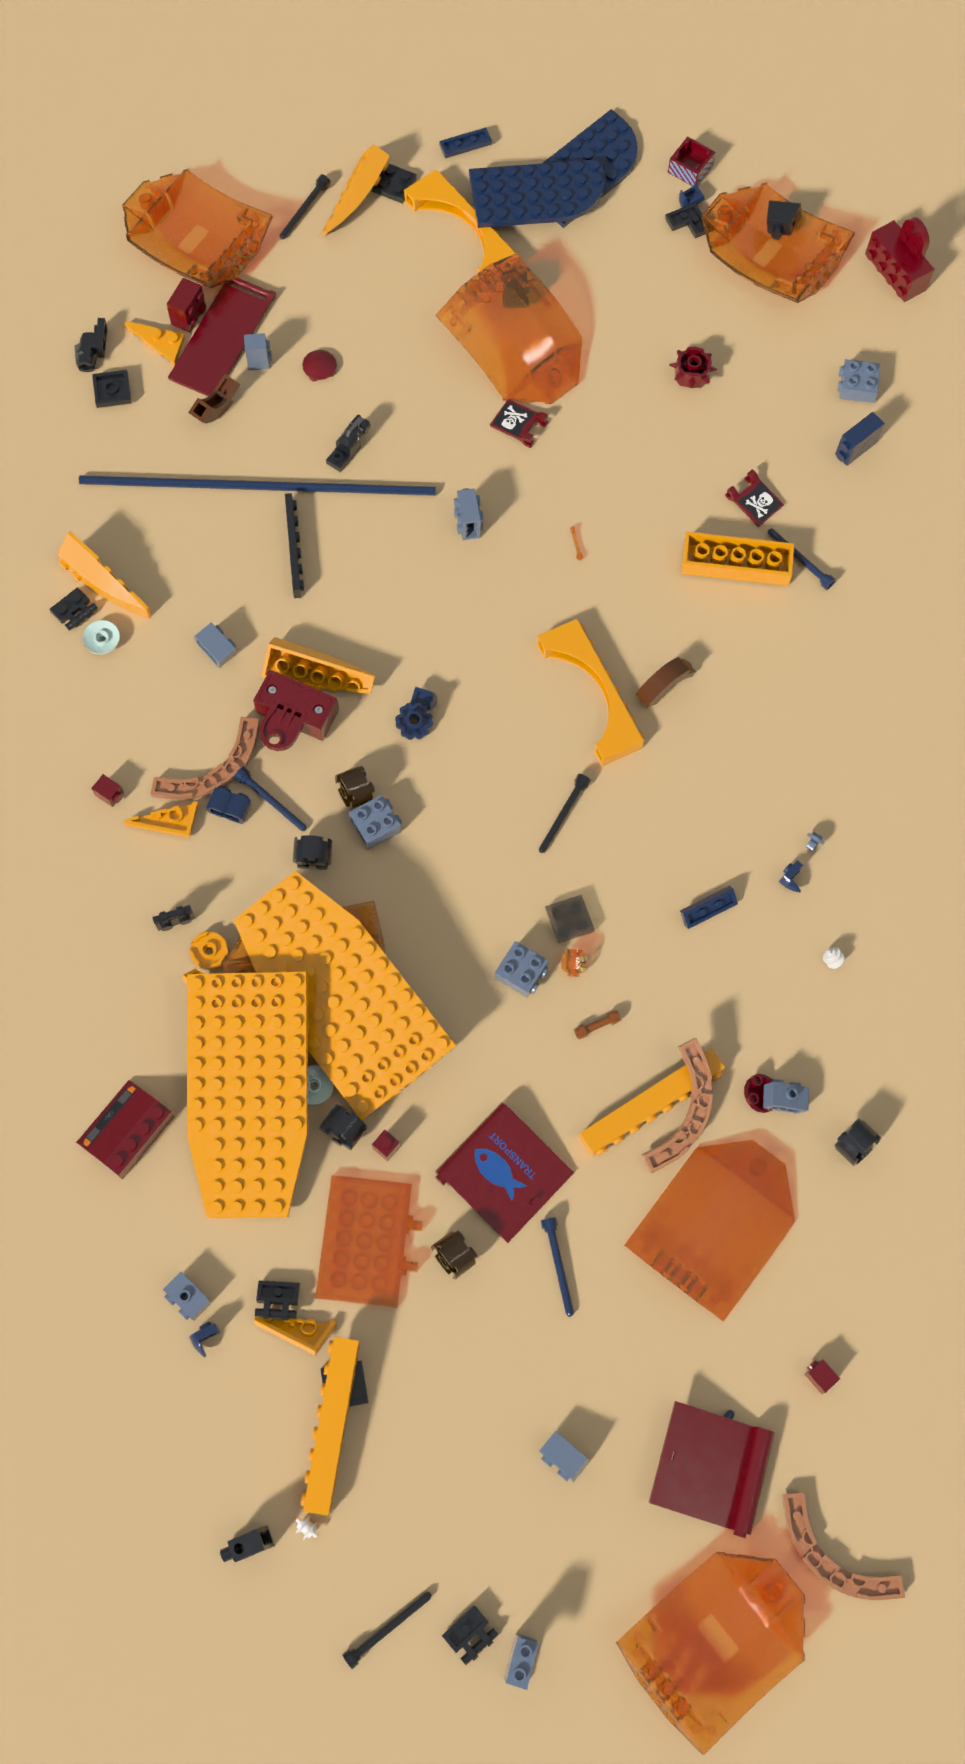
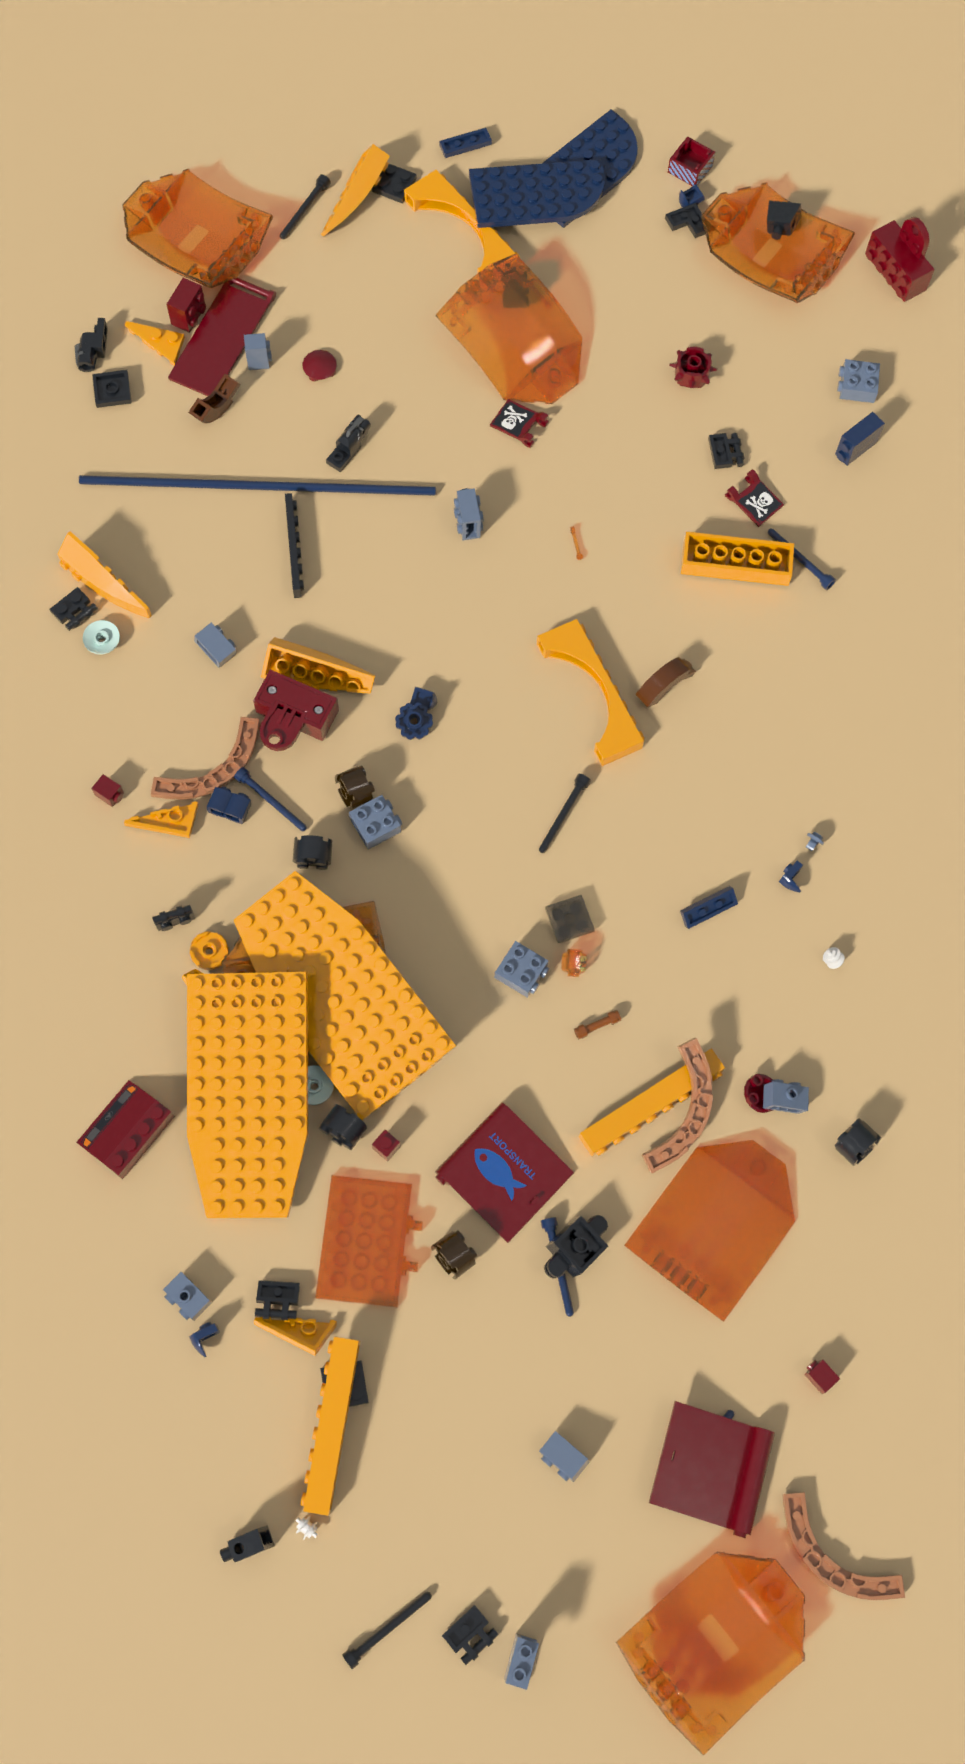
none -> black brick [544,1215,608,1279]
none -> black plate [708,433,745,469]

